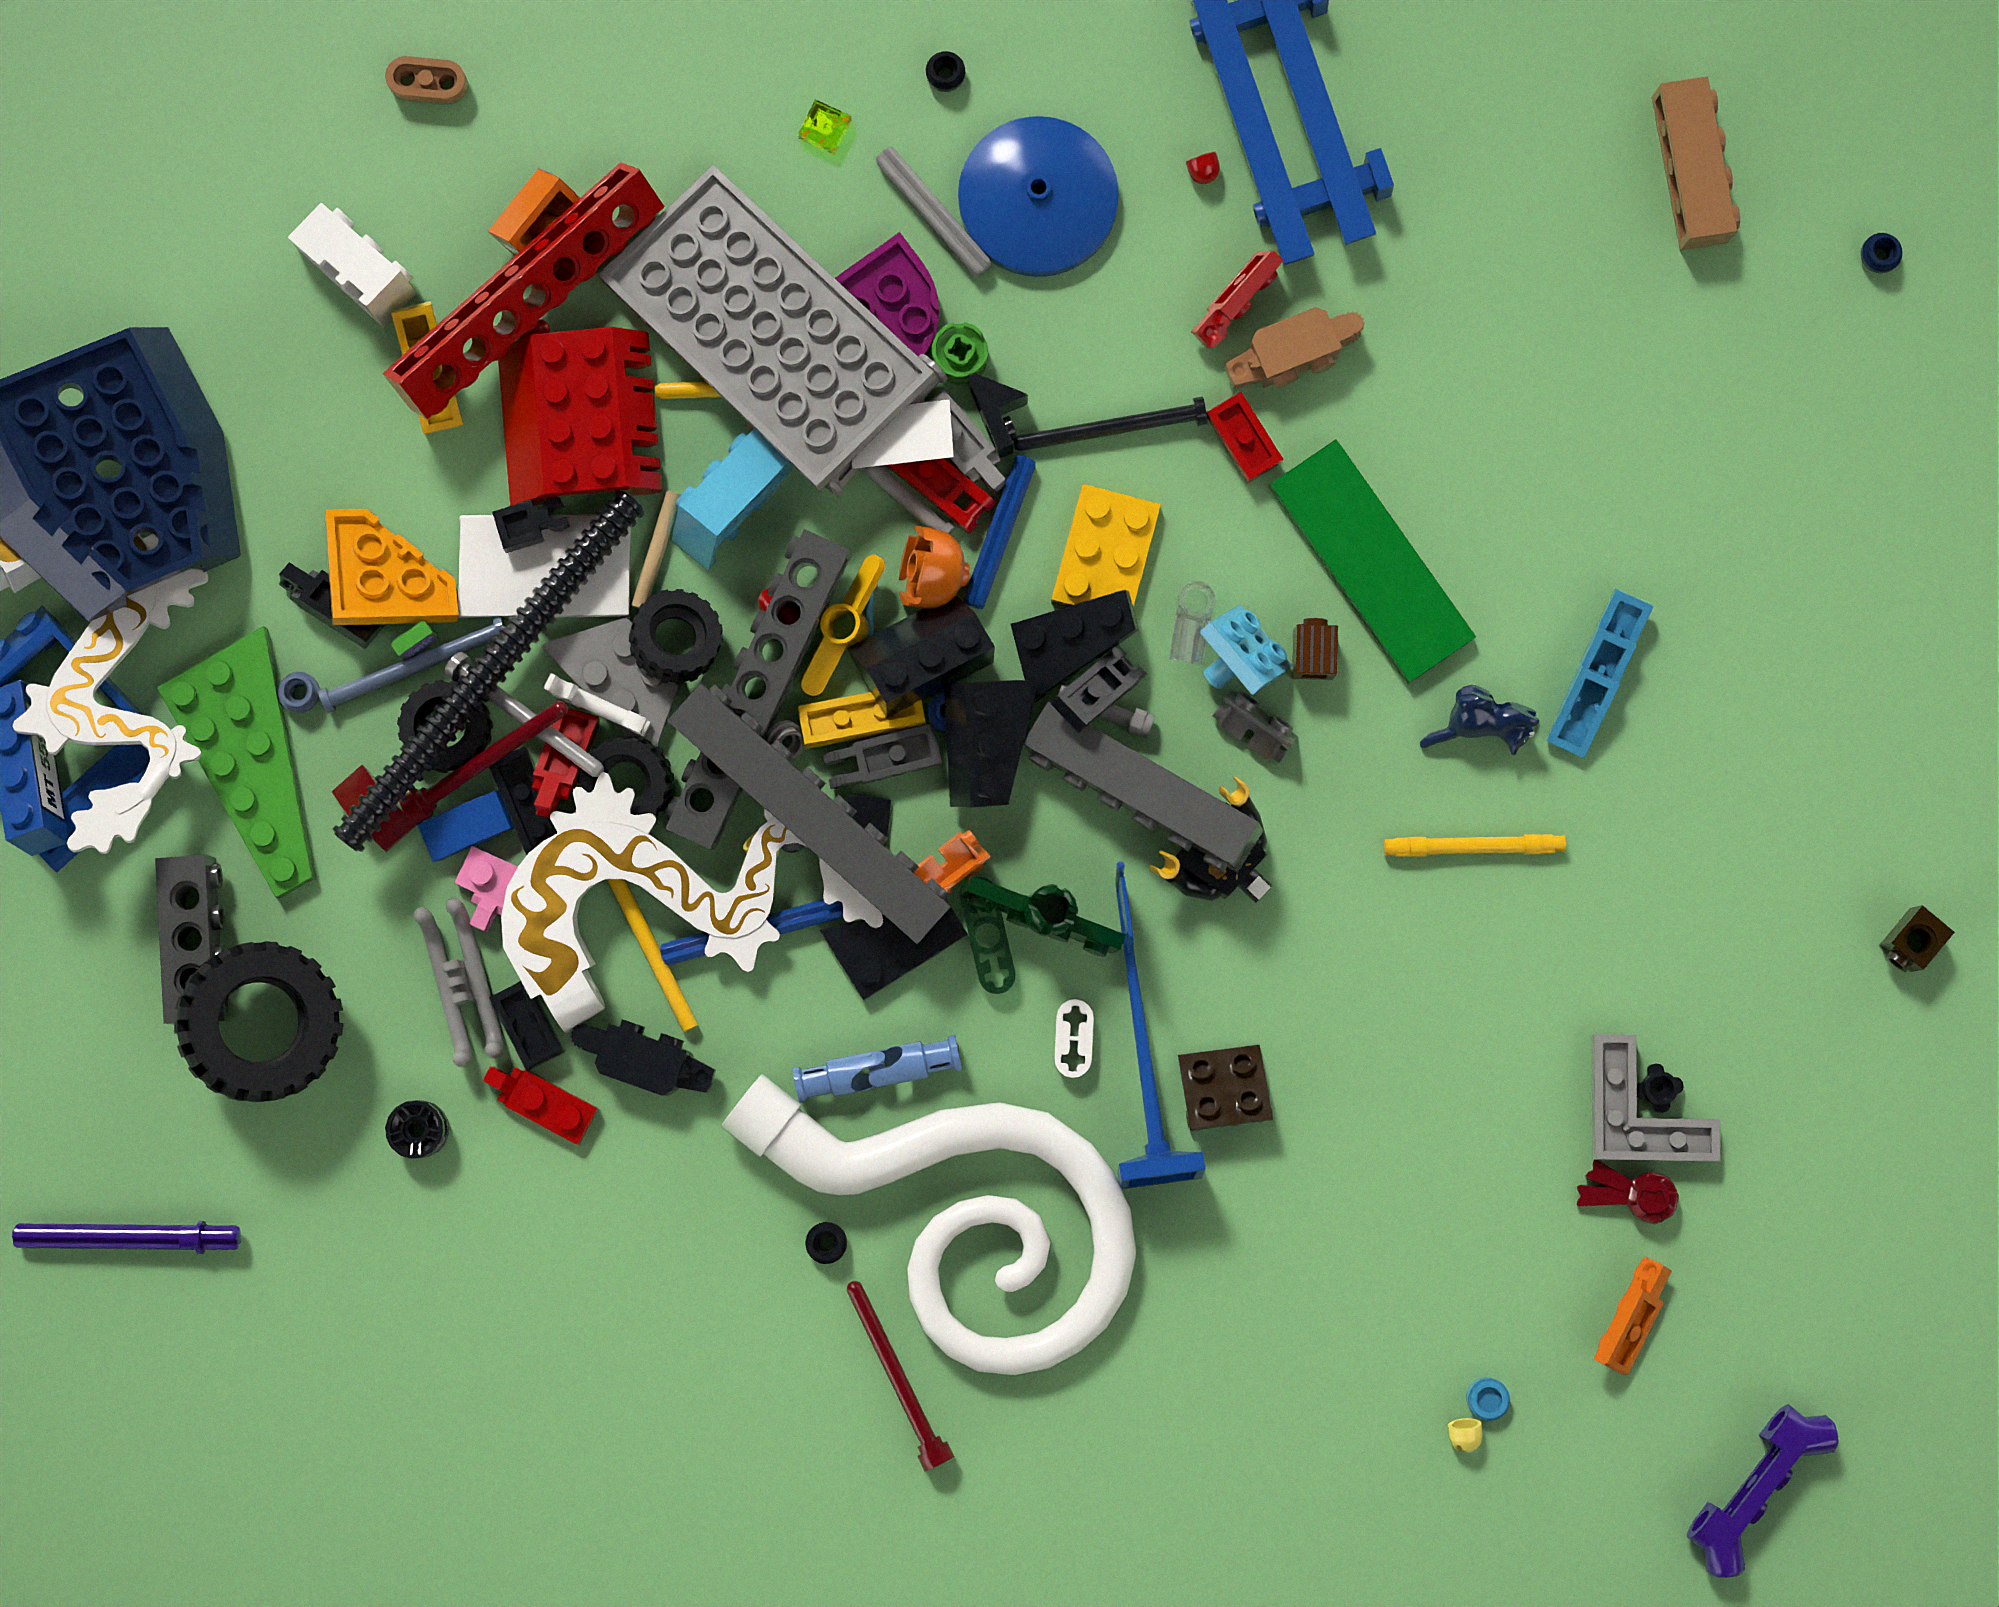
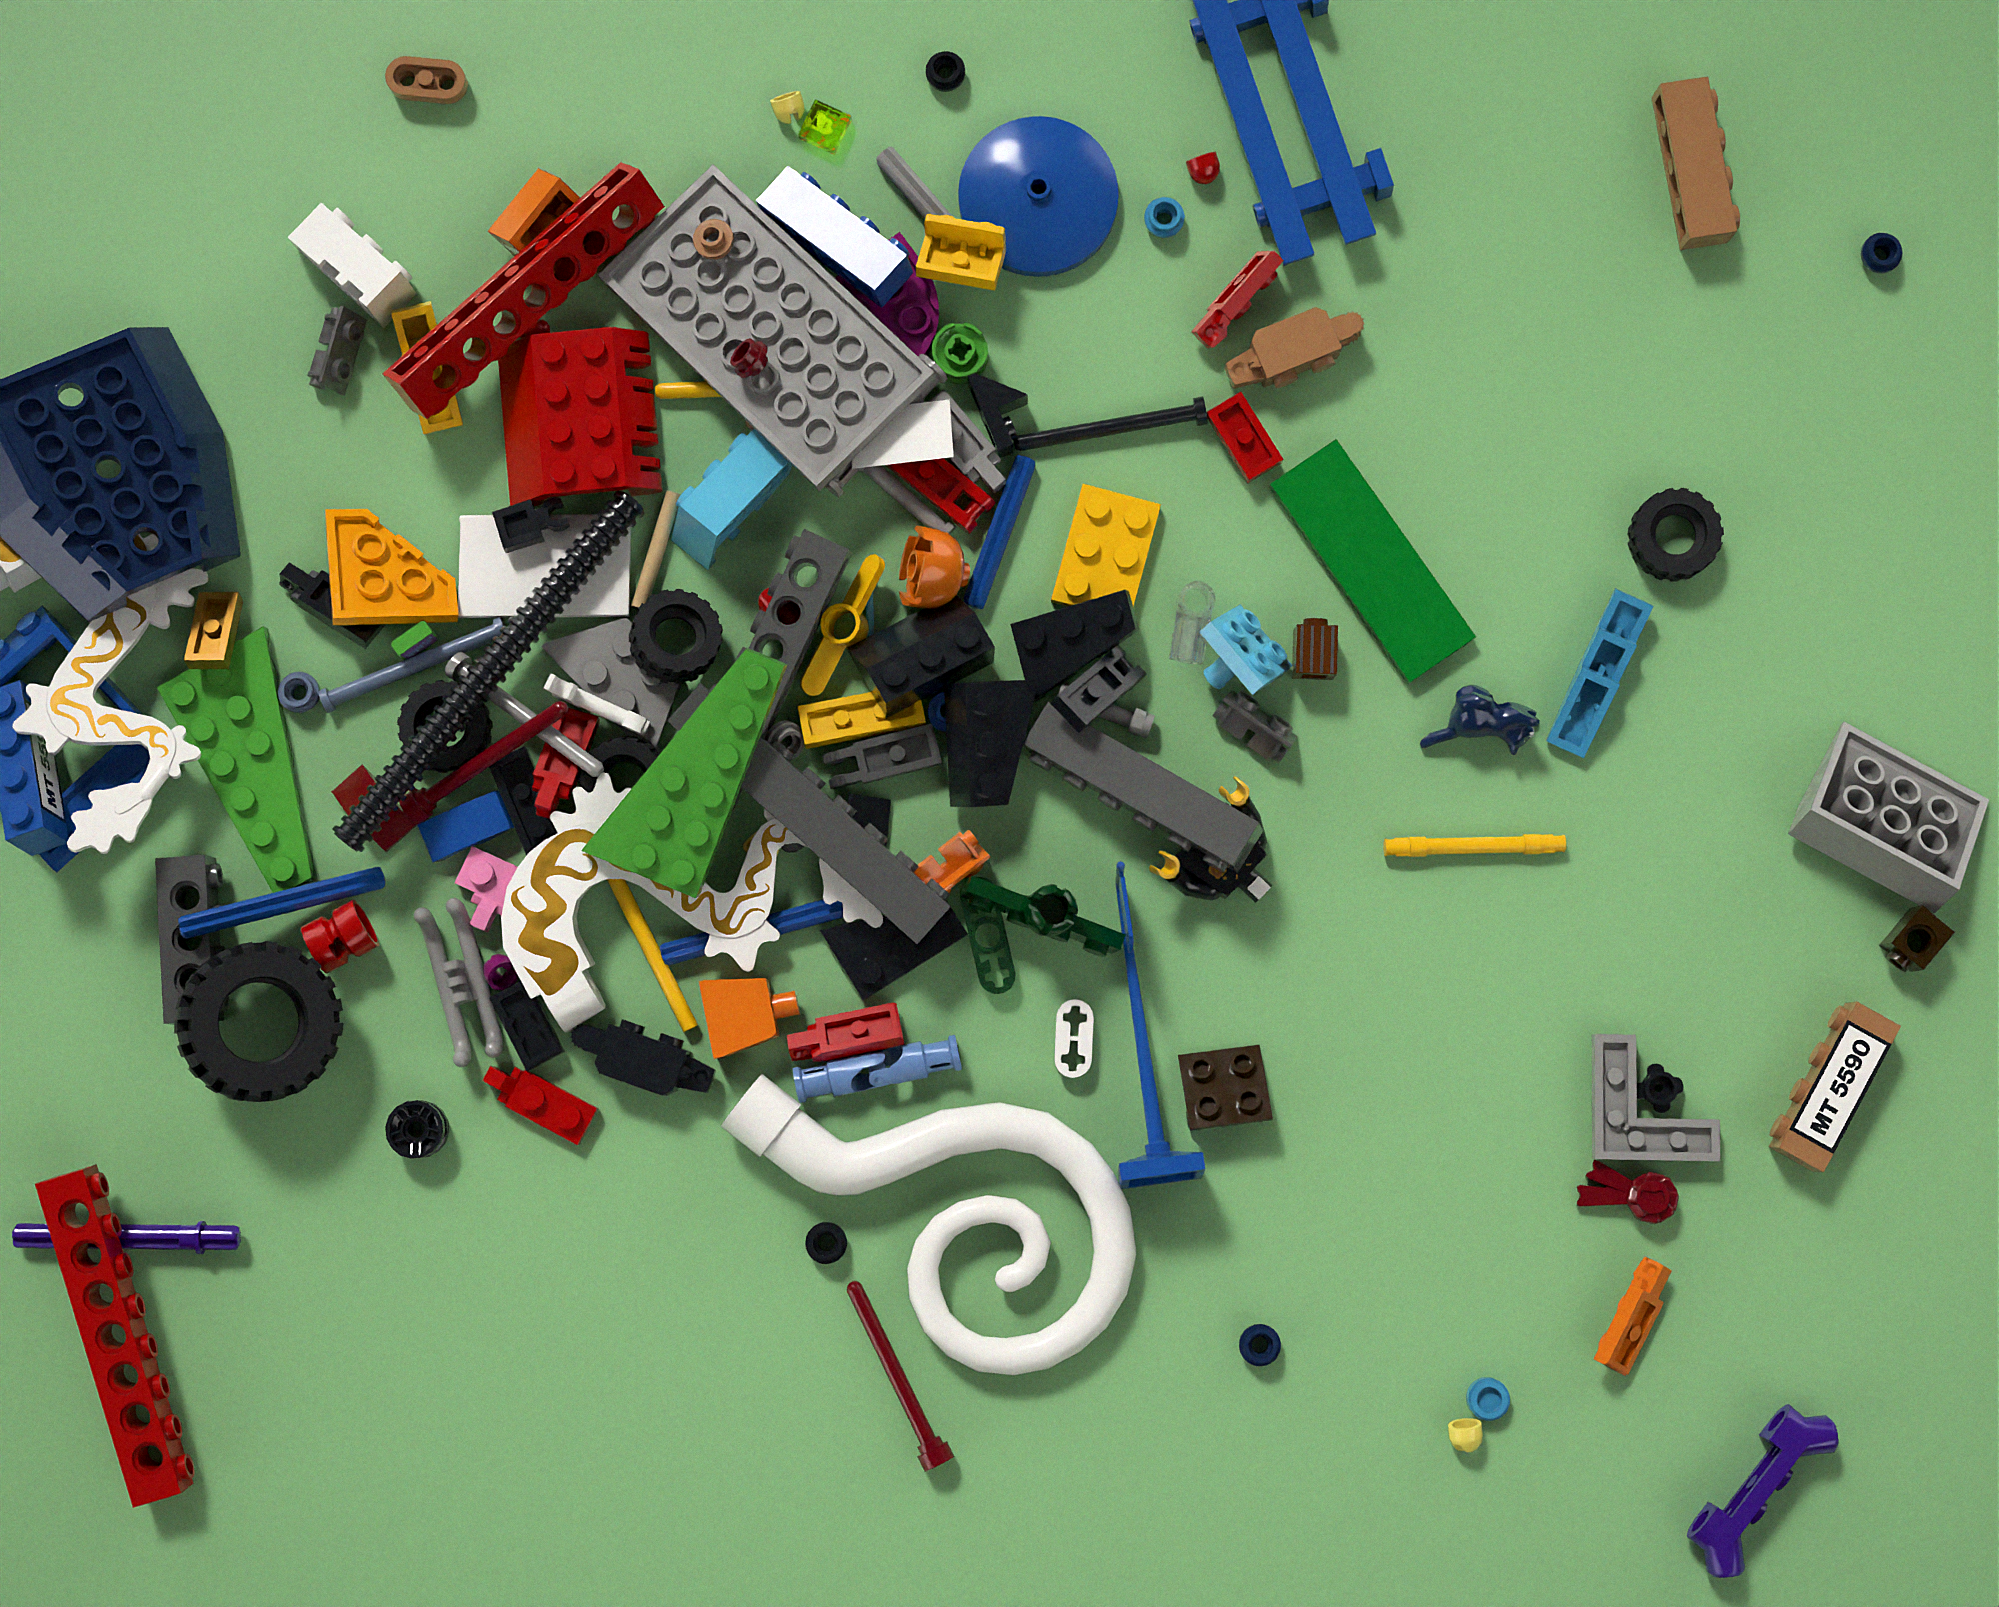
none -> red brick [35,1164,195,1508]
none -> blue axle [178,867,386,939]
none -> pearl gold plate [184,592,243,669]
none -> red wheel [301,900,379,974]
none -> flat silver hinge [307,305,367,396]
none -> magenta hinge [483,954,519,990]
none -> bright green wing [581,649,788,898]
none -> medium nougat plate [693,219,734,259]
none -> orange torso [699,978,800,1060]
none -> dark red plate [730,338,768,378]
none -> brick [756,166,913,308]
none -> light yellow hinge [770,91,804,124]
none -> red hinge [786,1002,904,1062]
none -> yellow bracket [915,214,1006,291]
none -> dark azure plate [1144,197,1185,238]
none -> dark blue plate [1239,1324,1281,1367]
none -> black tyre [1627,488,1724,582]
none -> brick [1769,1001,1901,1172]
none -> light grey slope [1788,722,1989,913]

